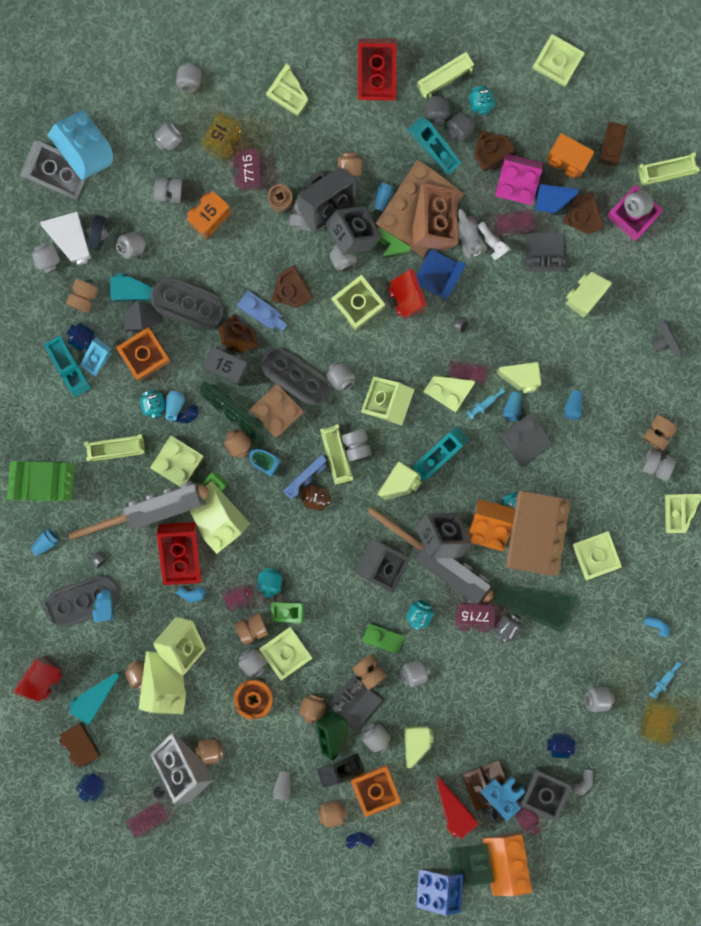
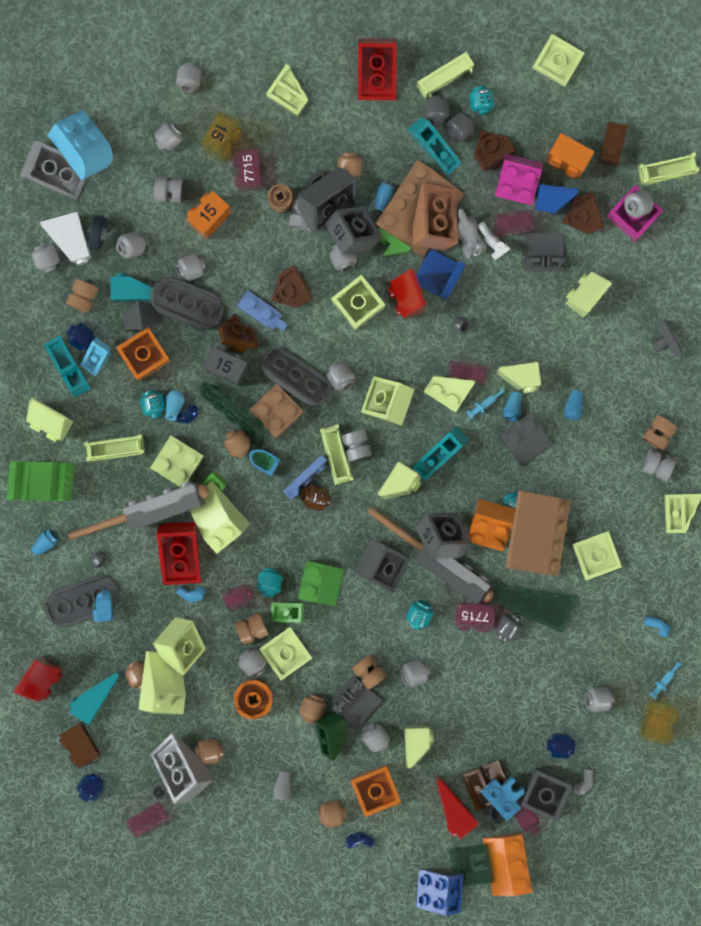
black slope [317,753,364,788] -> none
bright green slope [362,623,405,654] -> none
none -> yellowish green slope [26,399,74,442]
none -> light grey head [175,254,205,281]
none -> bright green slope [298,561,344,606]

